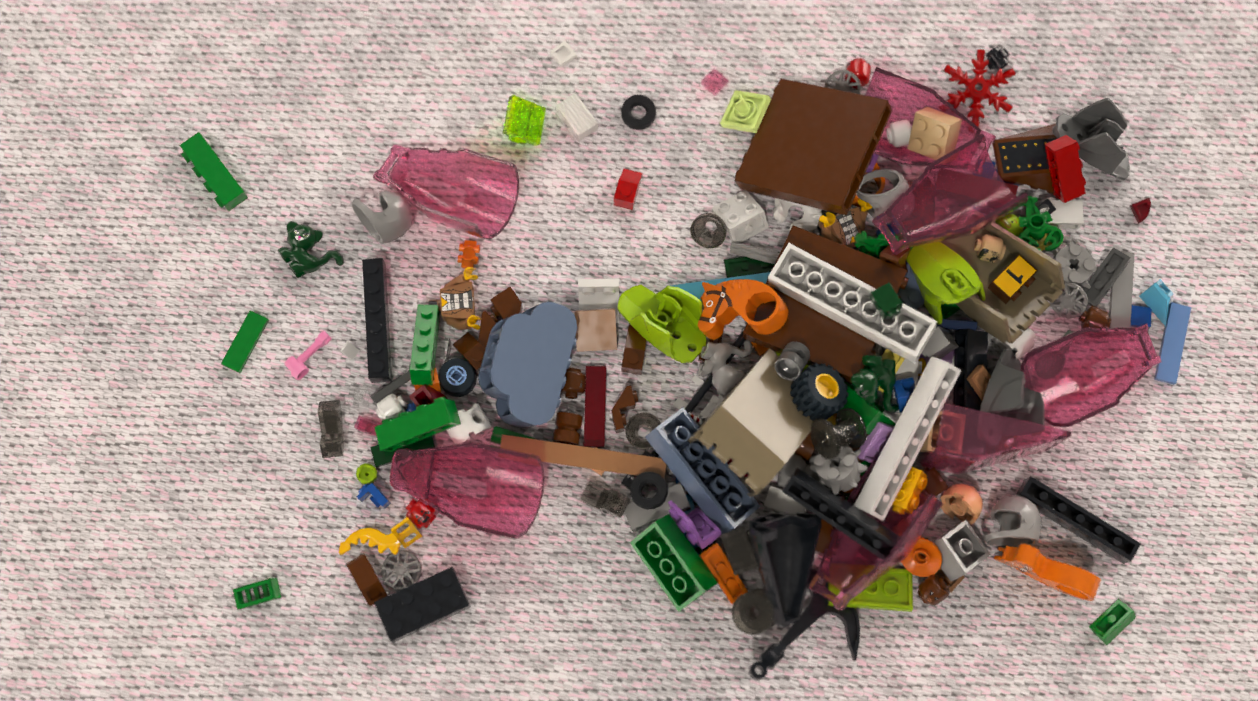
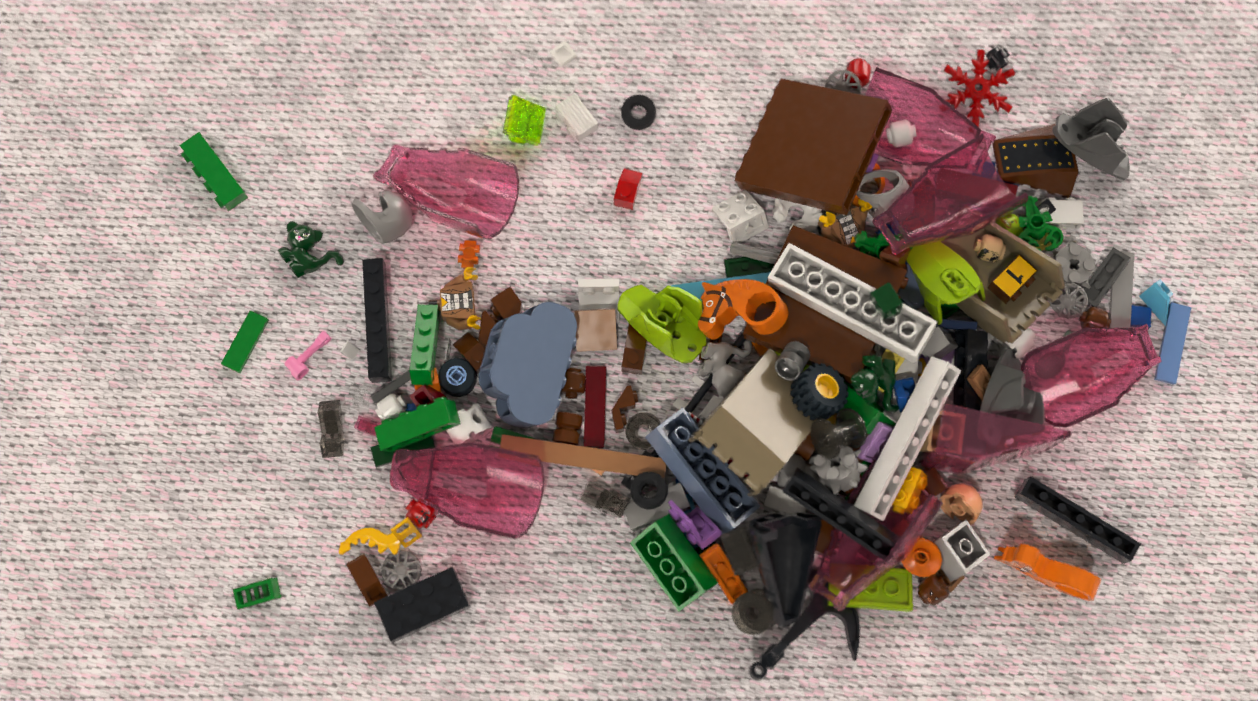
lime tile [356,463,378,485] -> none
blue bracket [356,483,391,509] -> none
clear smoke piece [690,213,727,248] -> none
clear pink tile [701,69,729,96] -> none
yellowish green plate [720,90,771,133] -> none
tan brick [908,107,962,162] -> none
light grey piece [984,495,1041,547] -> none
red brick [1045,135,1086,203] -> none
green slope [1089,599,1136,645] -> none
dark red tile [1130,198,1151,224] -> none

